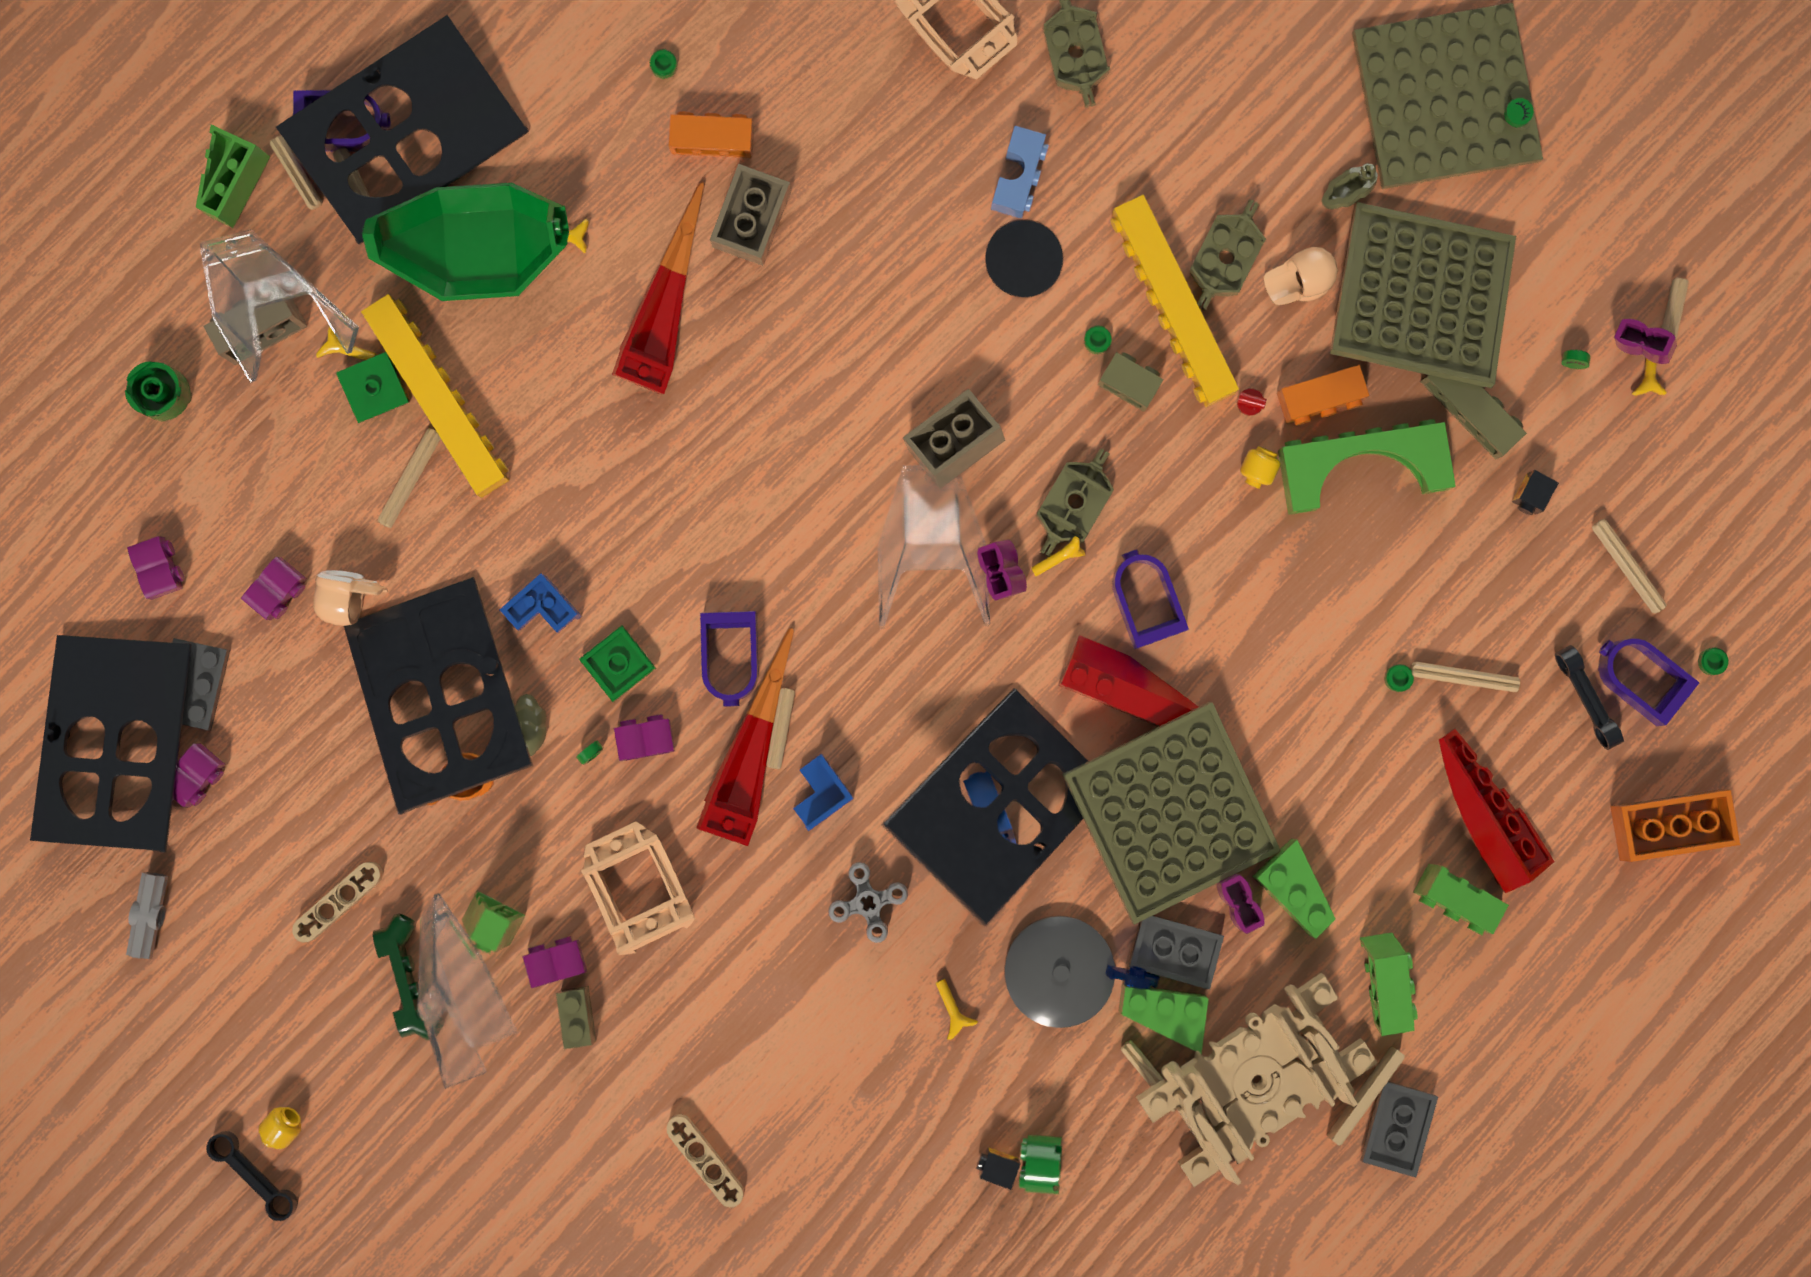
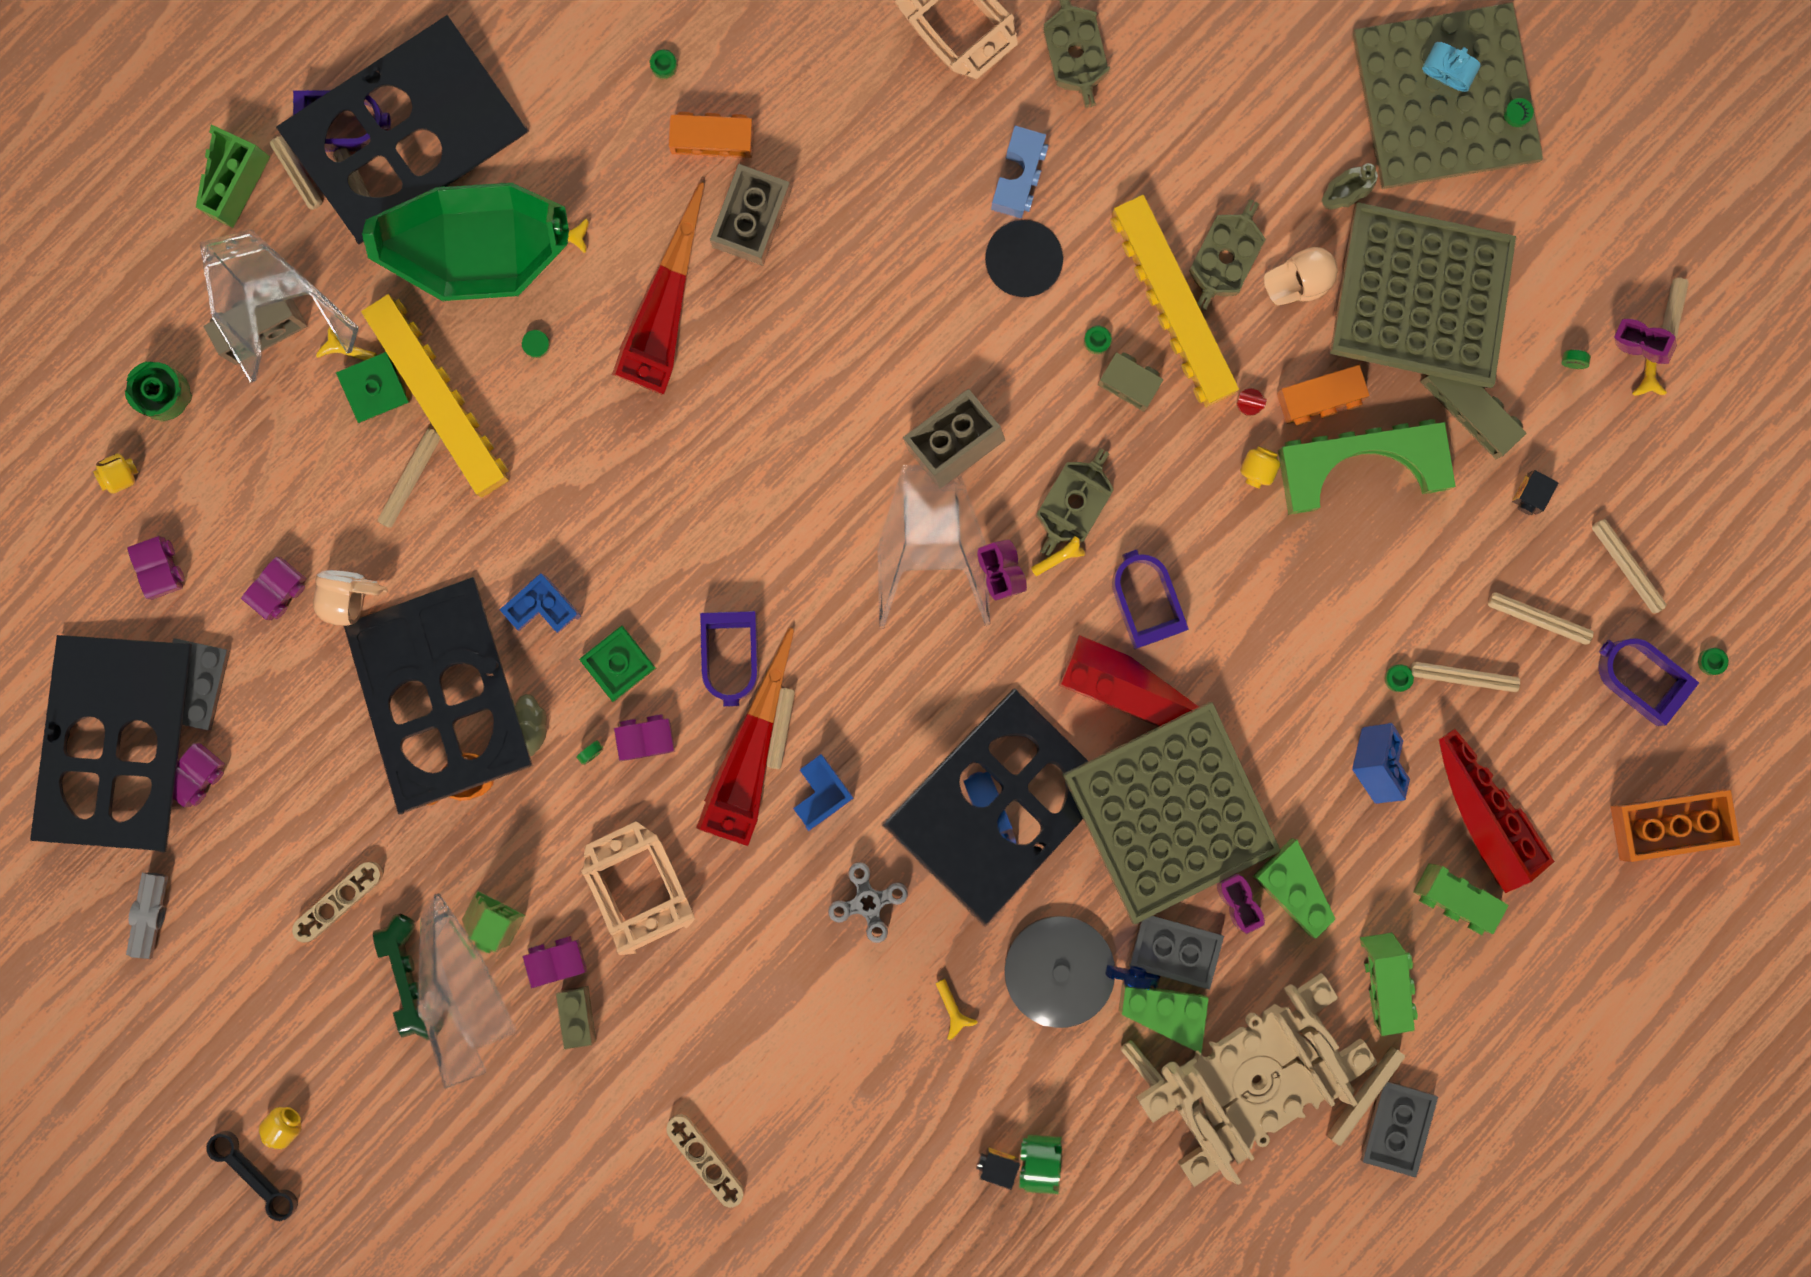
black piece [1555,645,1624,750] -> none
none -> yellow head [93,453,138,494]
none -> green tile [522,330,550,358]
none -> blue panel [1352,723,1410,804]
none -> medium azure beam [1422,42,1481,92]
none -> tan axle [1488,593,1594,644]

